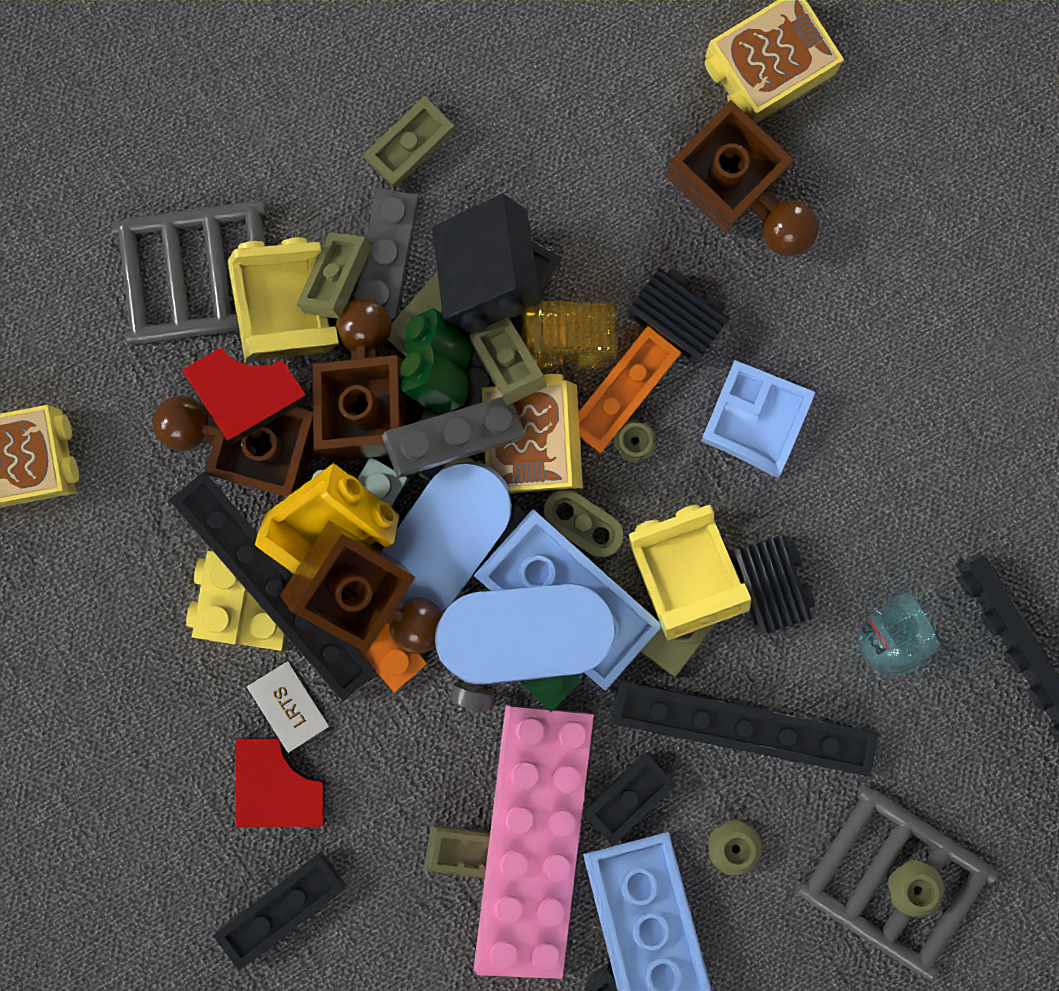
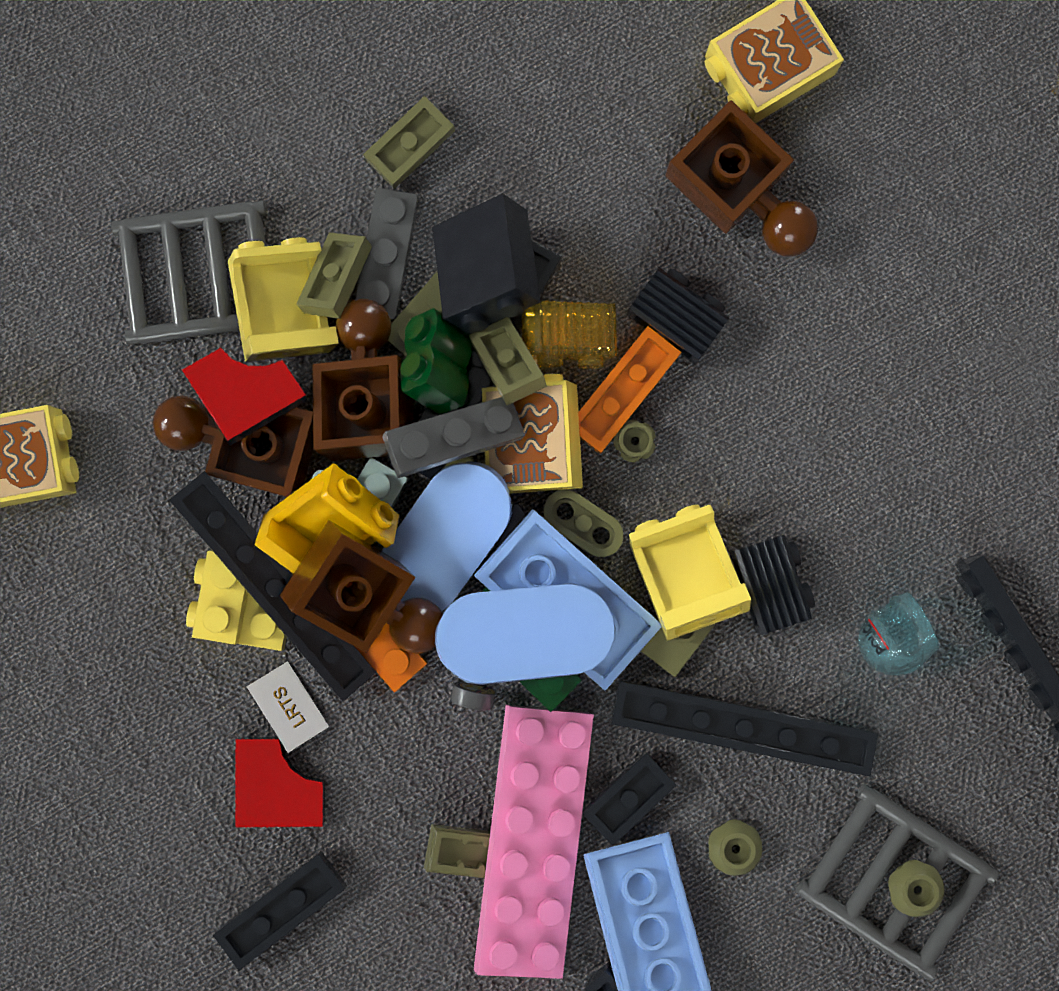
light blue plate [701,360,816,478] -> none

